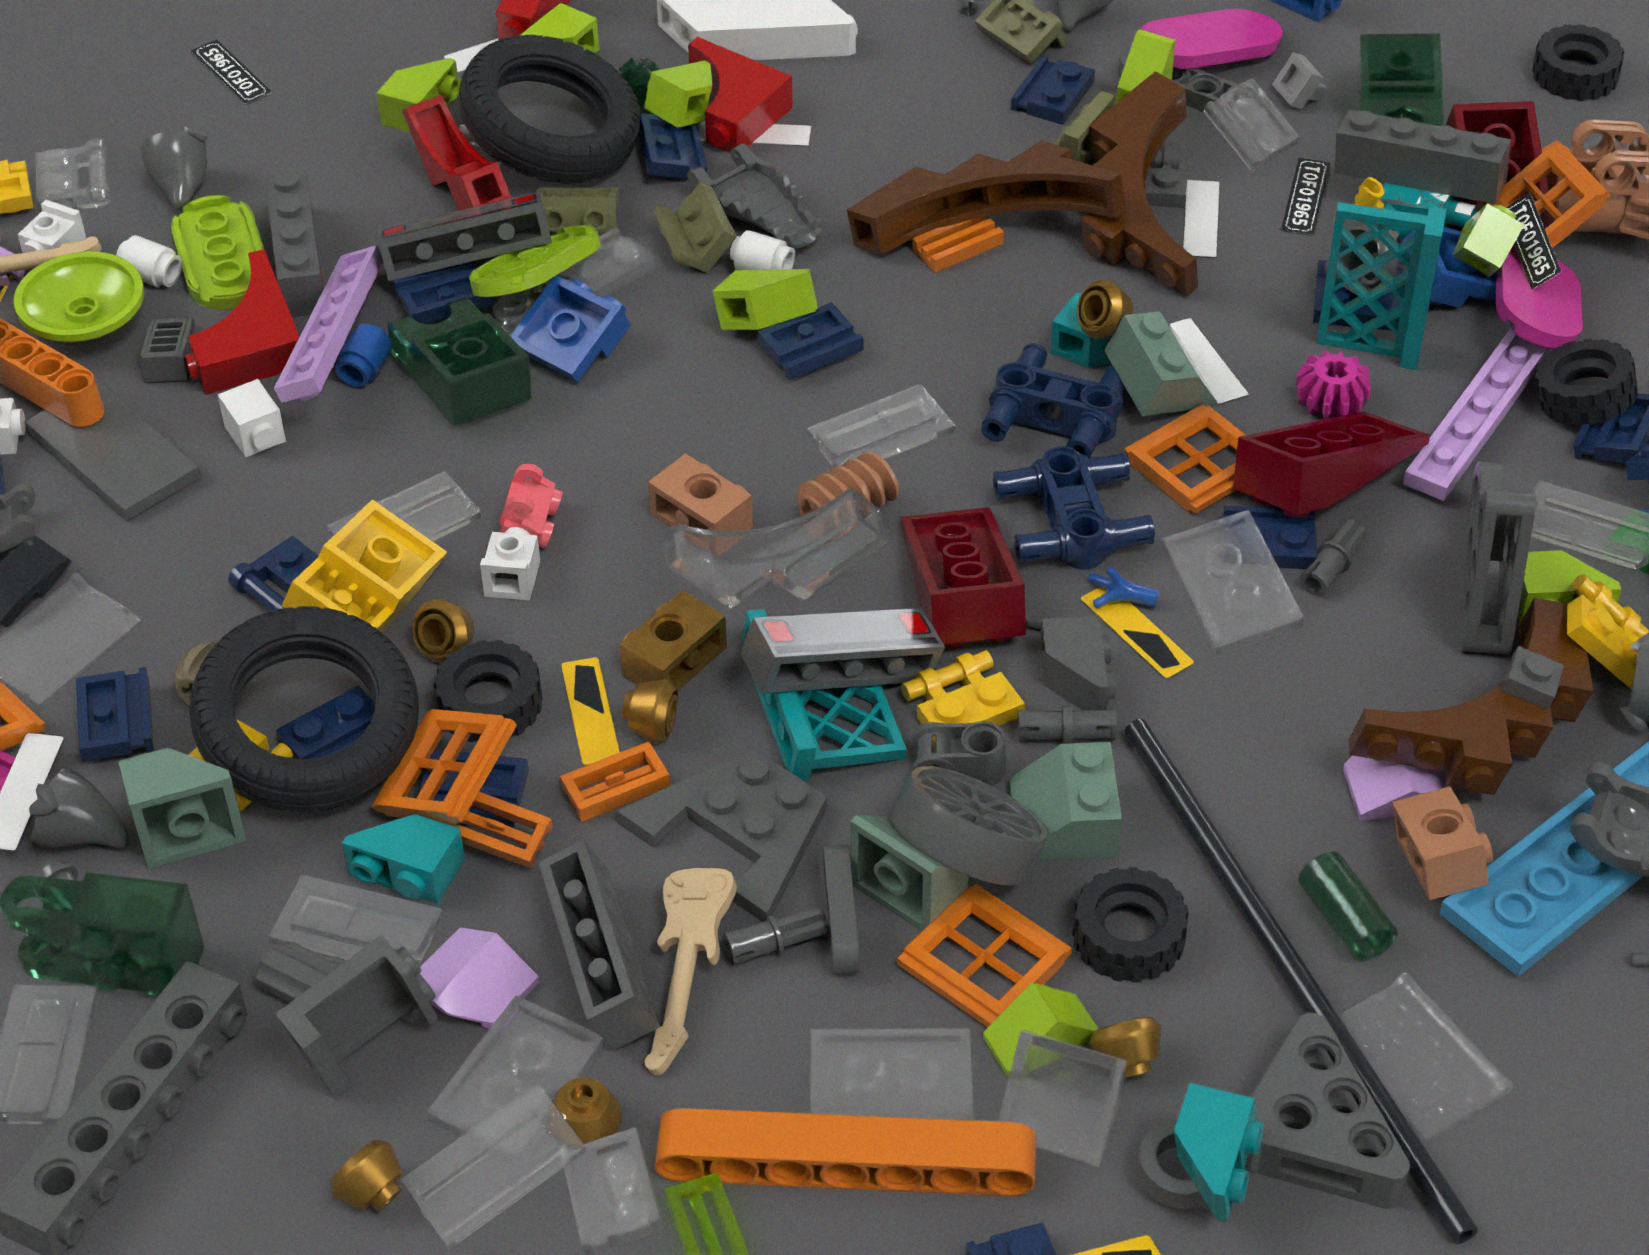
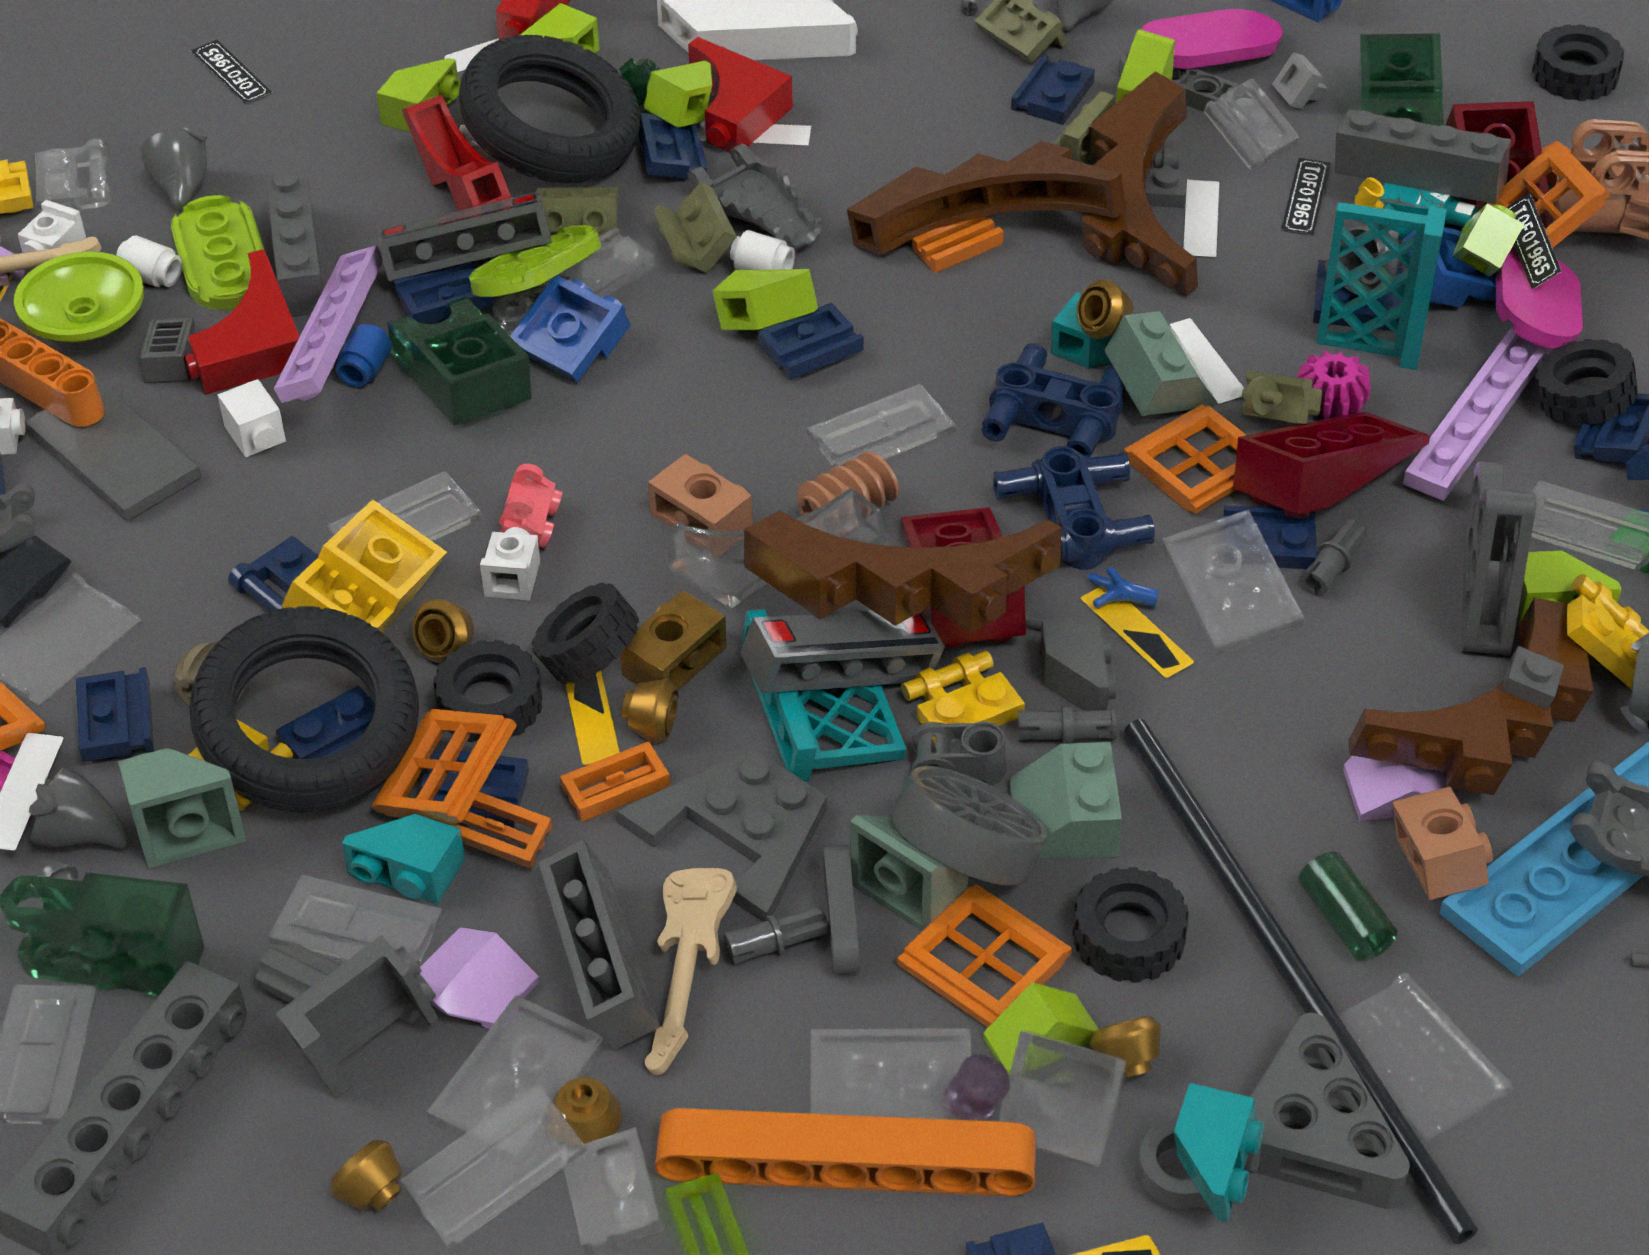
none -> black tyre [532,582,639,684]
none -> reddish brown arch [744,511,1062,633]
none -> clear purple wheel [944,1054,1011,1121]
none -> olive hips [1240,370,1322,424]

